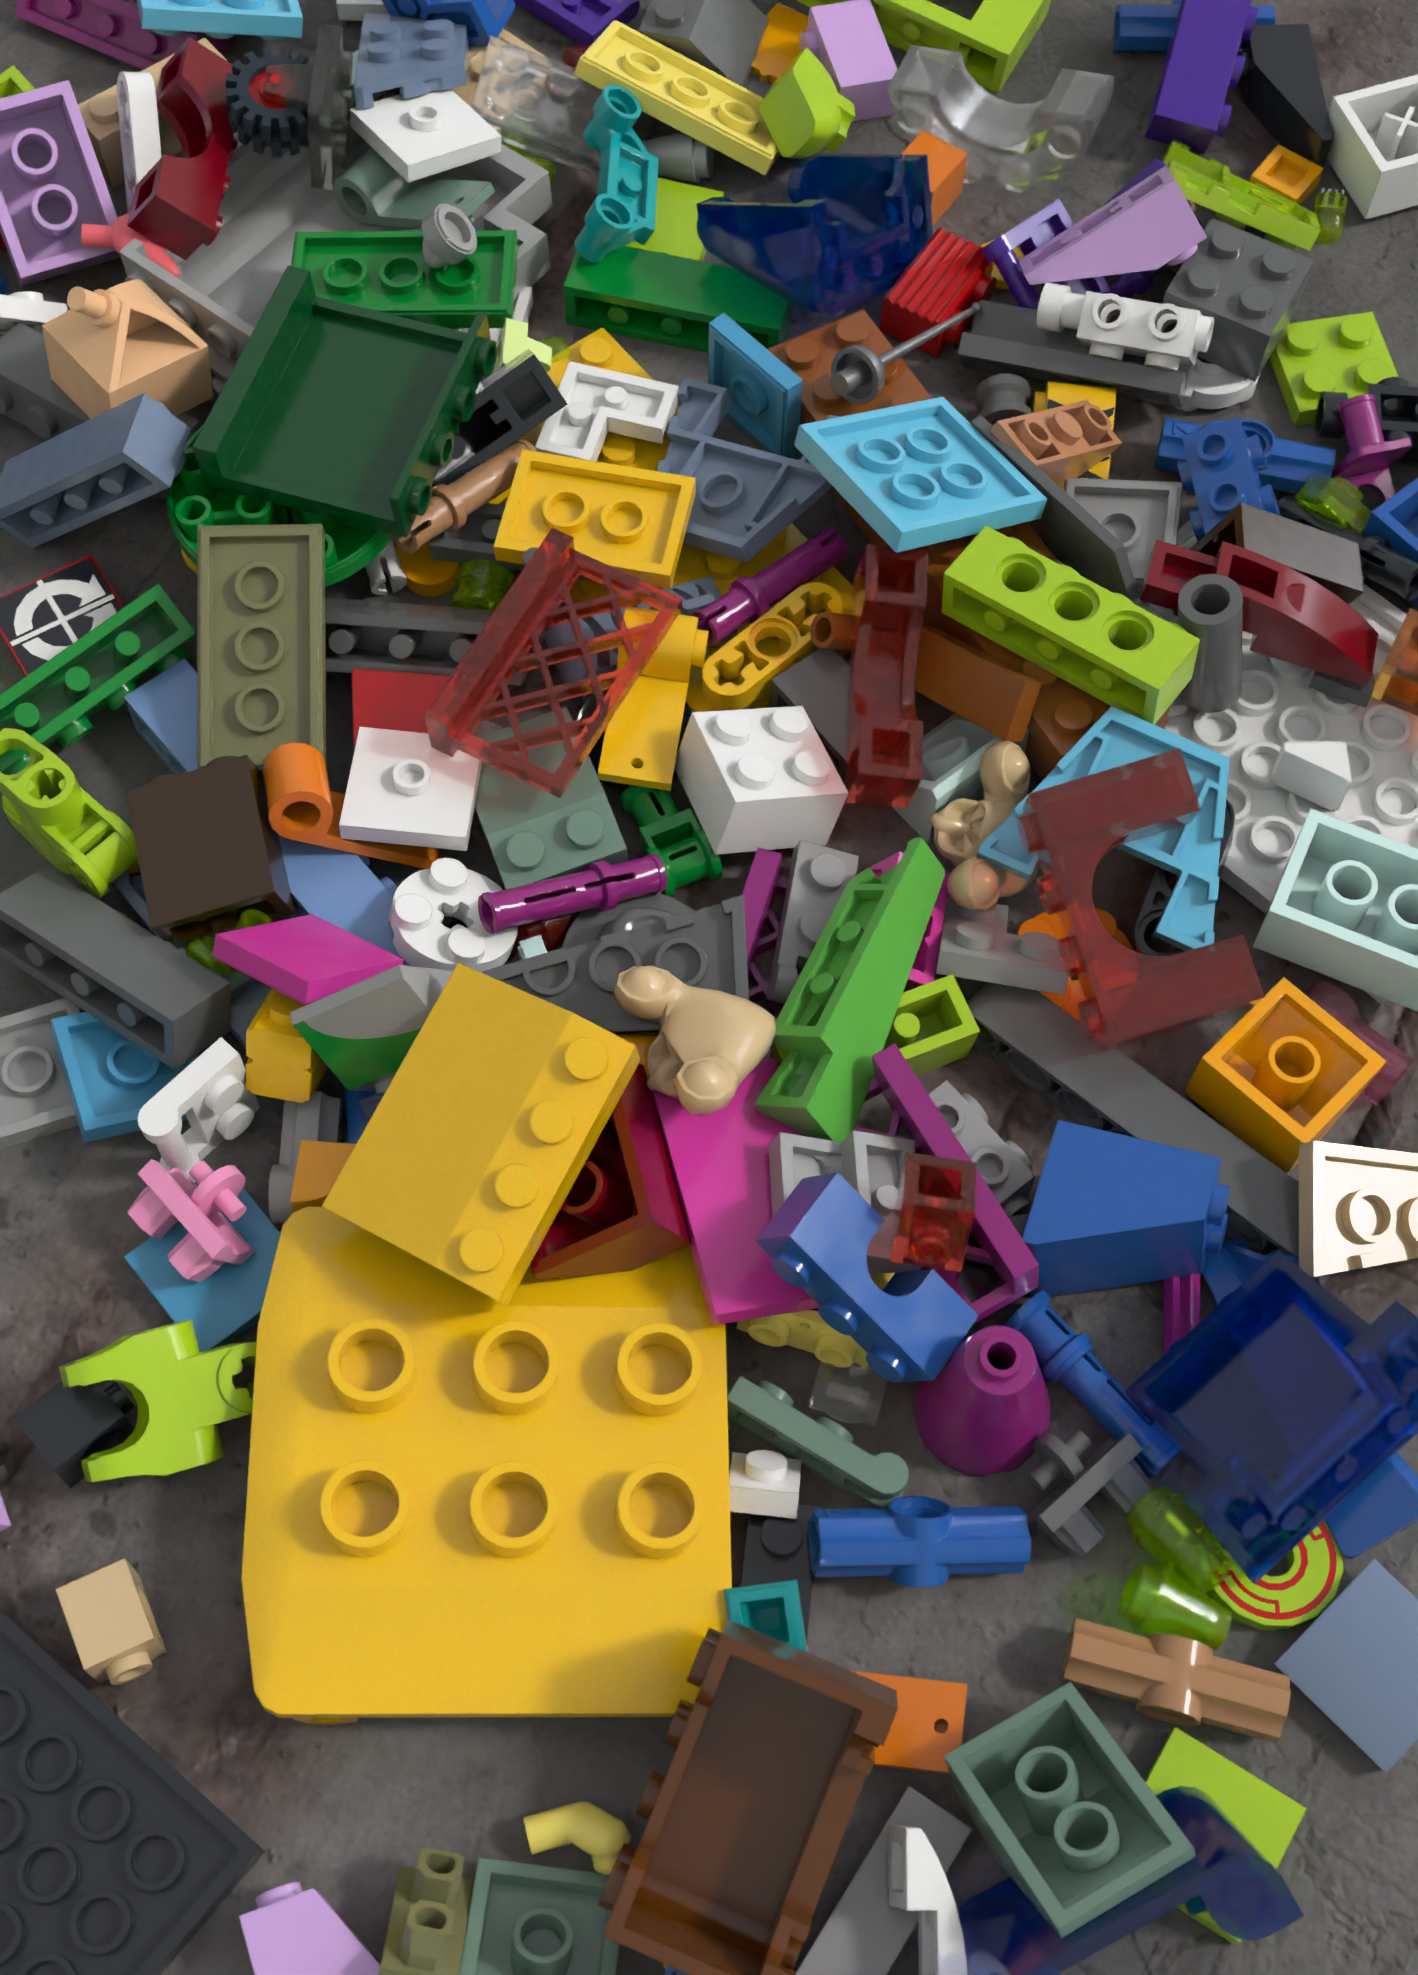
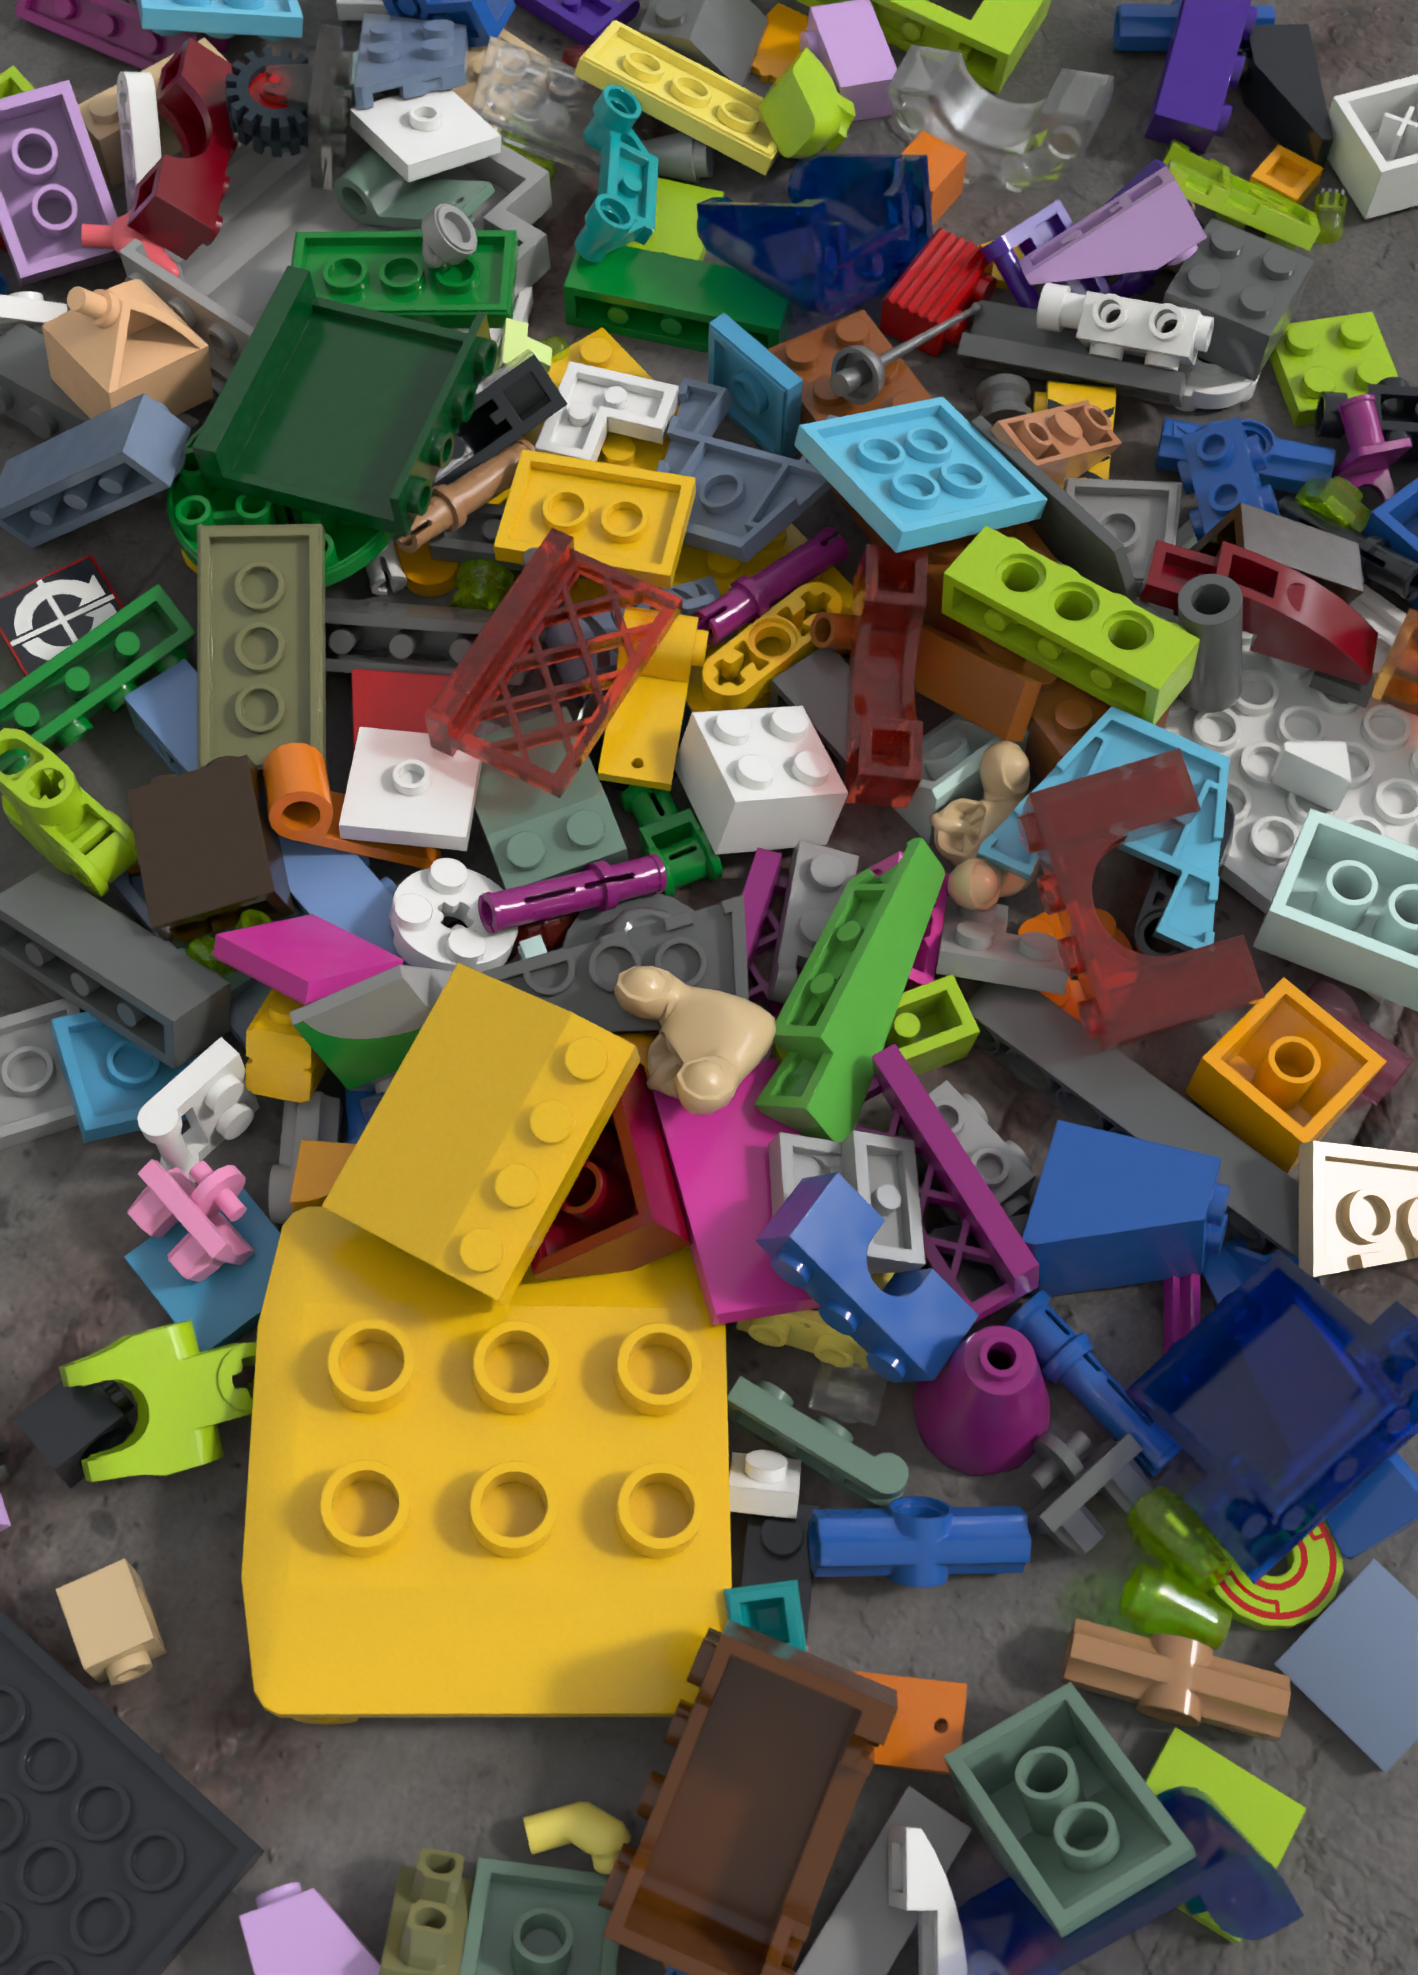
clear red brick [890,1152,977,1272] -> none

